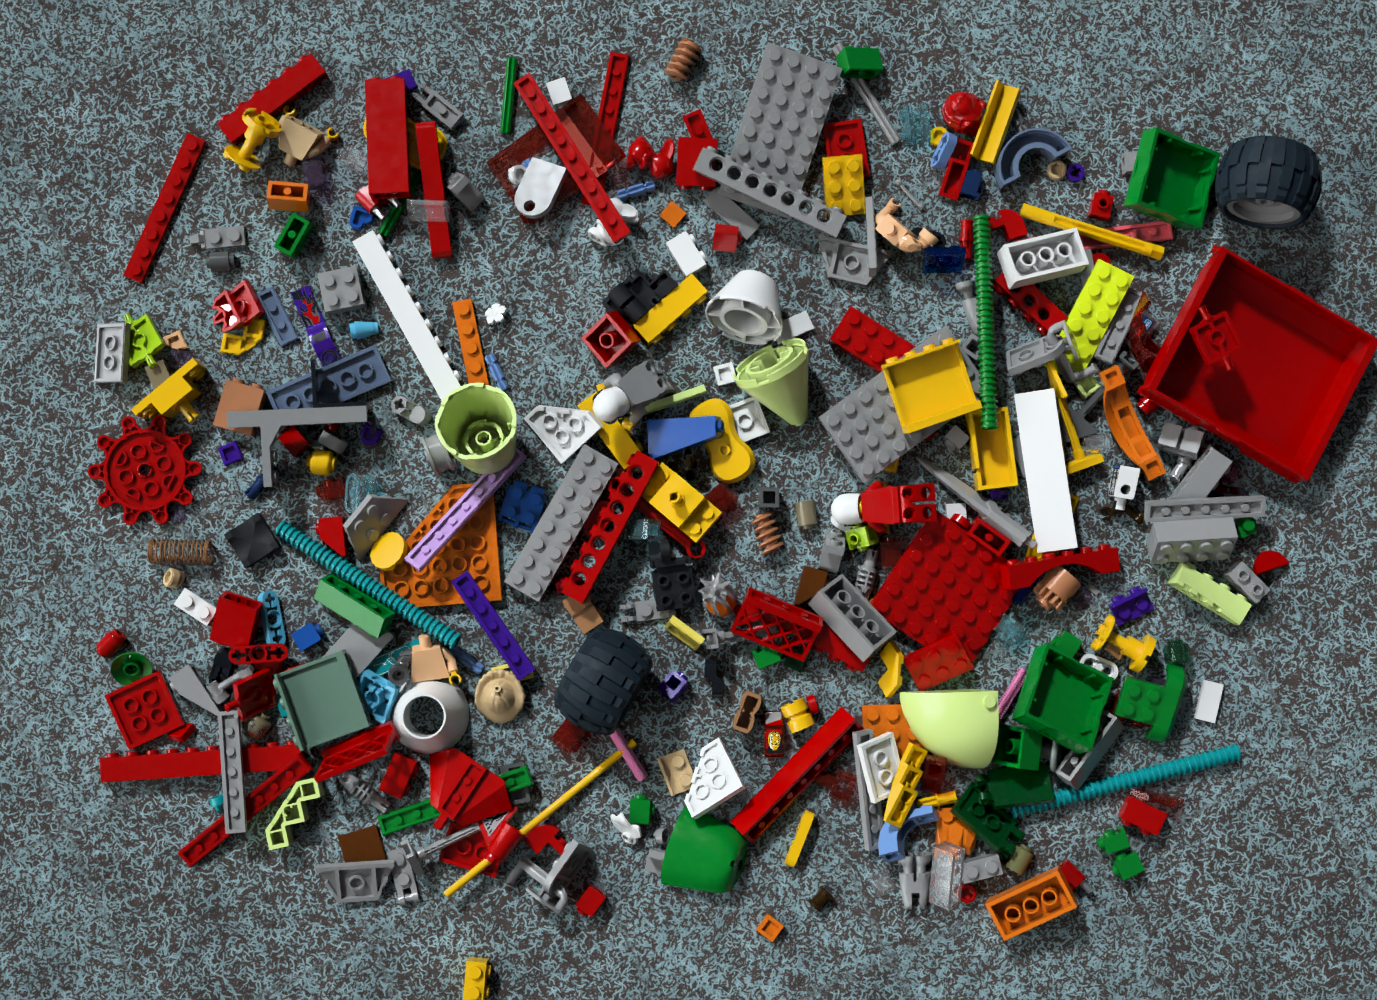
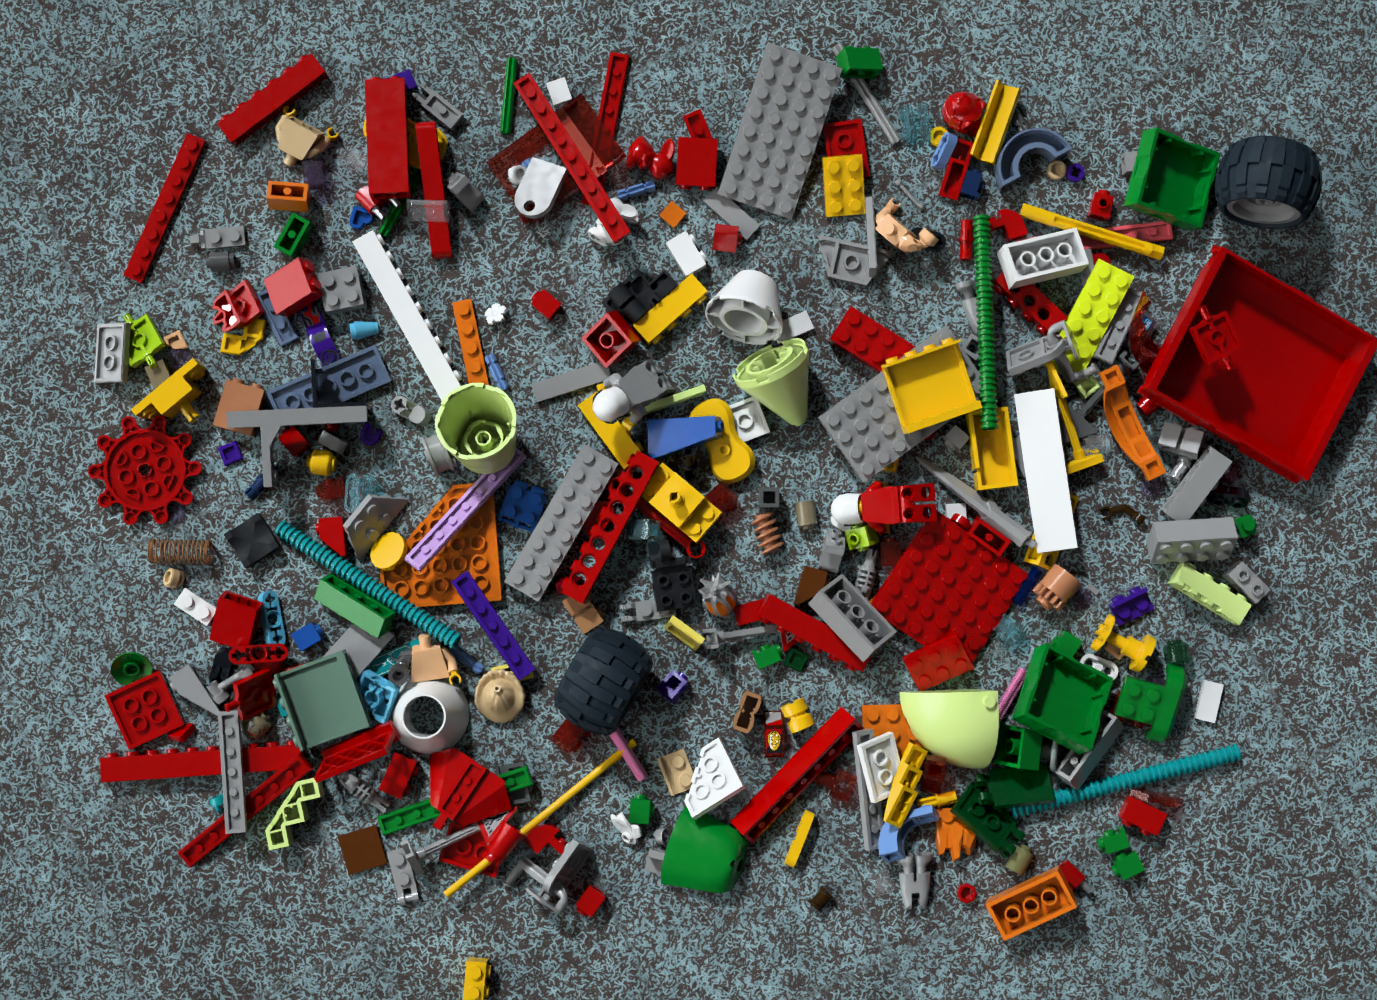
red brick [96,628,127,658] -> none
yellow piece [223,108,282,172] -> none
light grey wing [316,859,395,903] -> none
white plate [524,405,603,464] -> none
nougat piece [664,37,702,82] -> none
light grey brick [693,146,847,238] -> none
black piece [704,659,724,698] -> none
white plate [713,362,736,387] -> none
red fence [730,587,823,662] -> none
orange plate [756,913,784,942] -> none
red tile [805,694,819,715] -> none
yellow tile [877,641,904,698] -> none
clear blue plate [922,245,966,273] -> none
clear brick [929,841,965,910] -> none
light grey brick [956,852,1003,884] -> none
dark purple tile [989,490,1008,500] -> none
red arch [1000,543,1120,590] -> none
white torso [1108,465,1140,511] -> none
light grey plate [1144,495,1266,522] -> none
red tile [1252,550,1290,575] -> none
none -> brick [264,257,323,317]
none -> red brick [531,289,563,321]
none -> light grey tile [531,362,611,403]
none -> clear purple tile [1140,478,1161,497]

